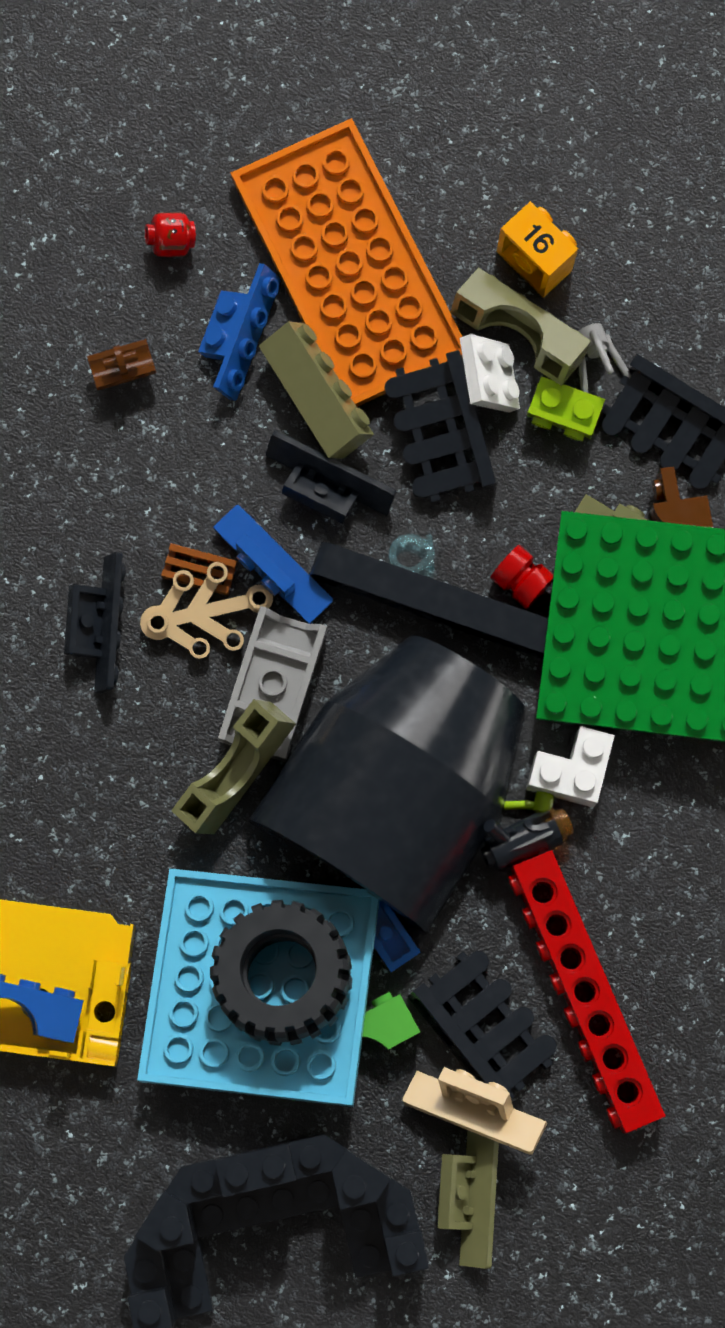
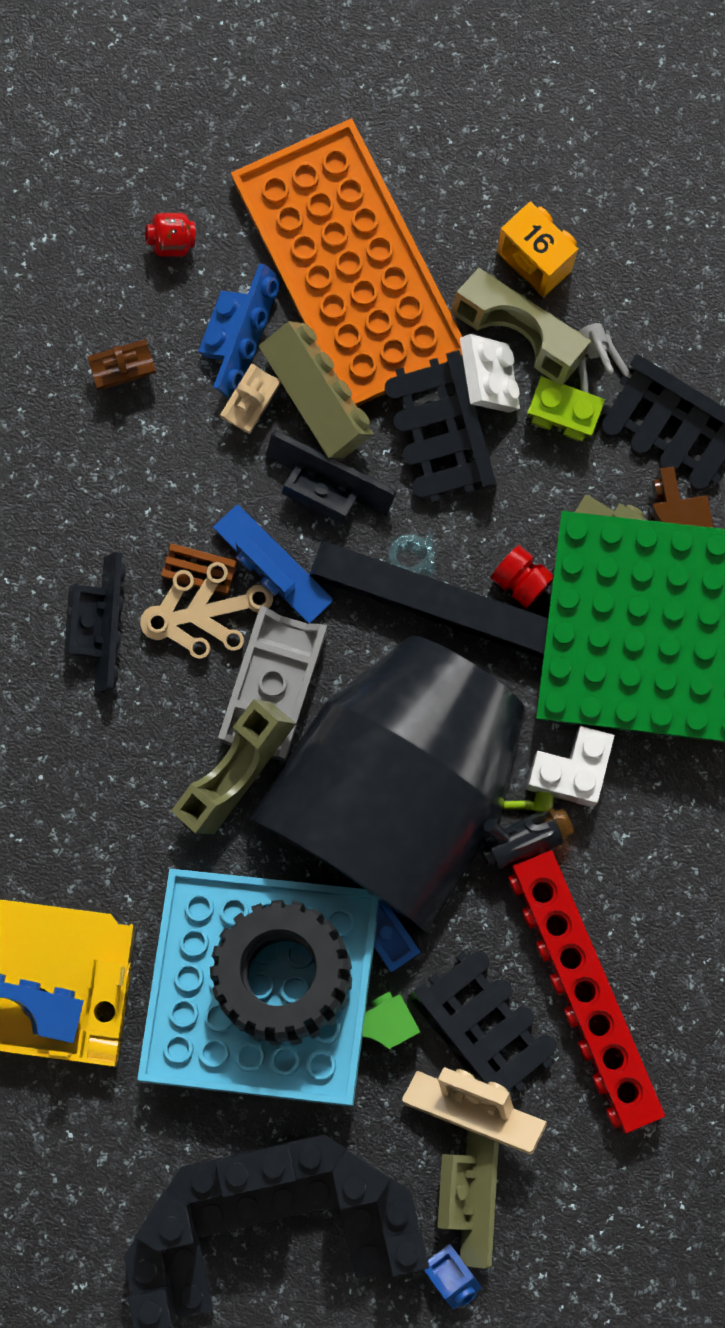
none -> tan hips [220,364,281,434]
none -> blue bracket [424,1244,481,1309]

